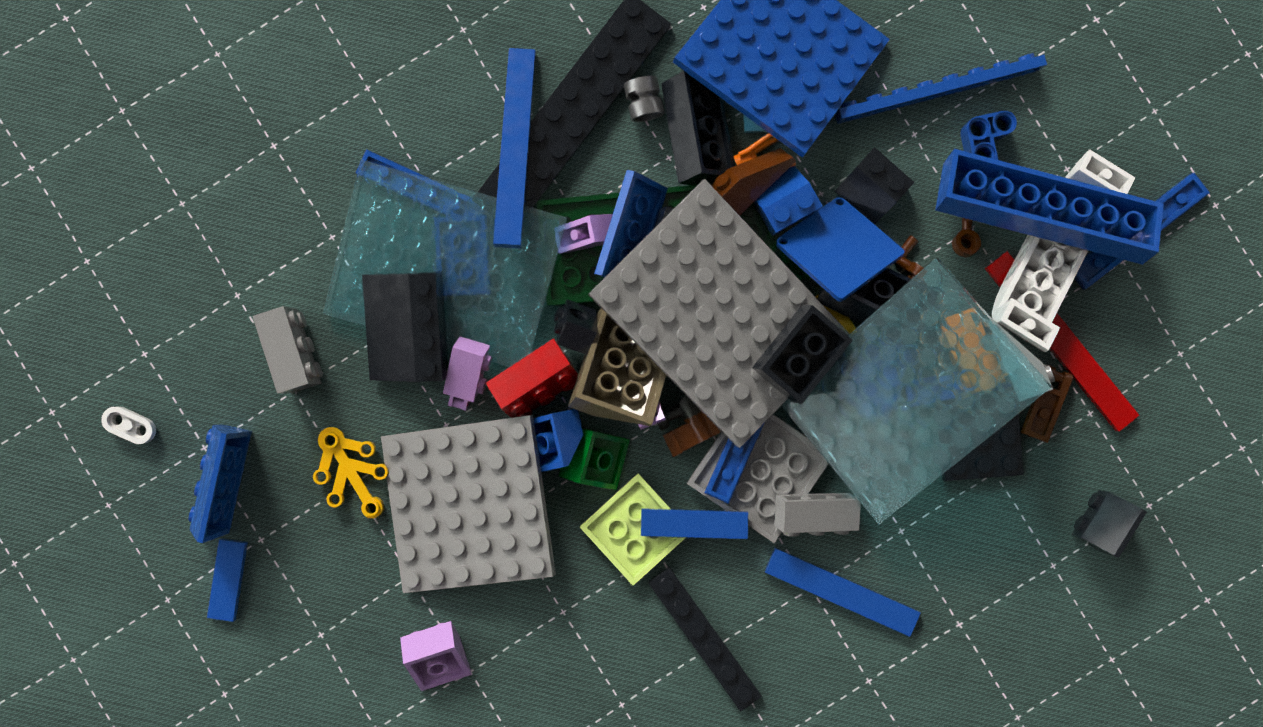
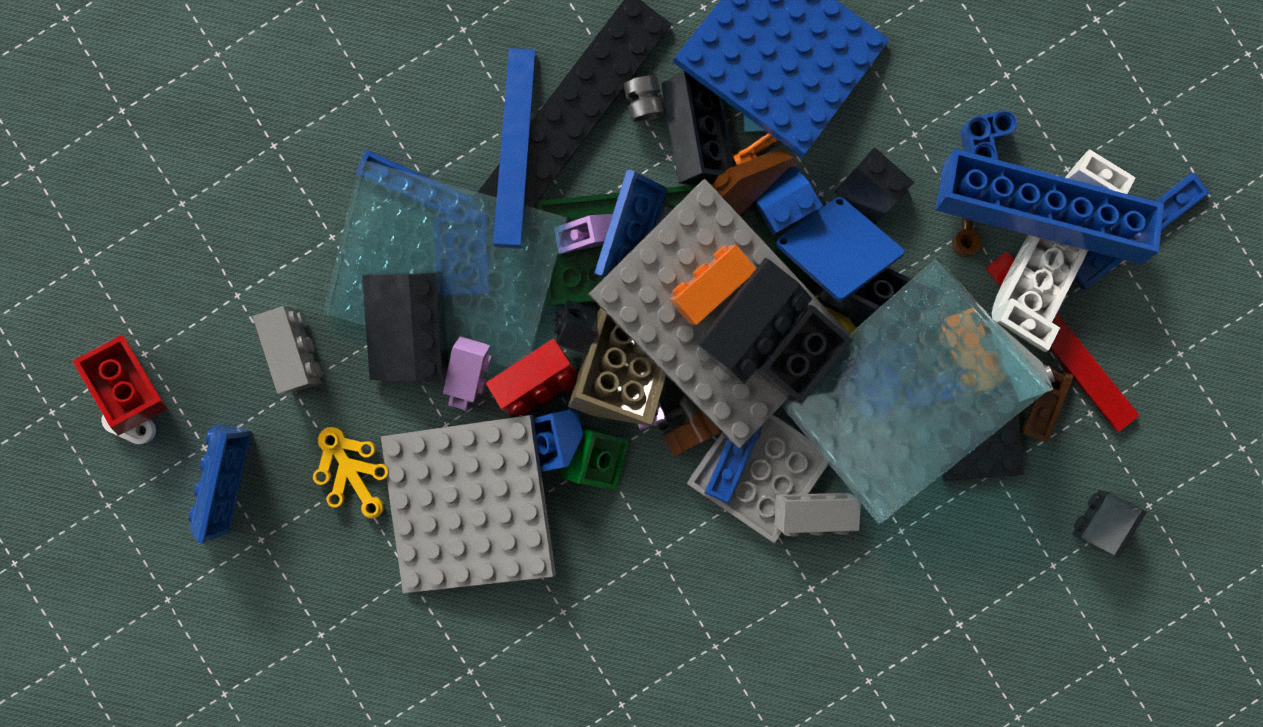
blue tile [207,538,248,622] -> none
lavender slope [400,621,471,691] -> none
yellowish green plate [580,473,686,585] -> none
blue tile [641,508,748,539] -> none
black plate [648,566,762,712] -> none
blue tile [764,548,921,637] -> none
blue plate [835,53,1047,124] -> none
reddish brown plate [895,235,933,286] -> none
none -> red brick [72,335,168,436]
none -> orange brick [669,245,756,325]
none -> black slope [696,258,812,384]

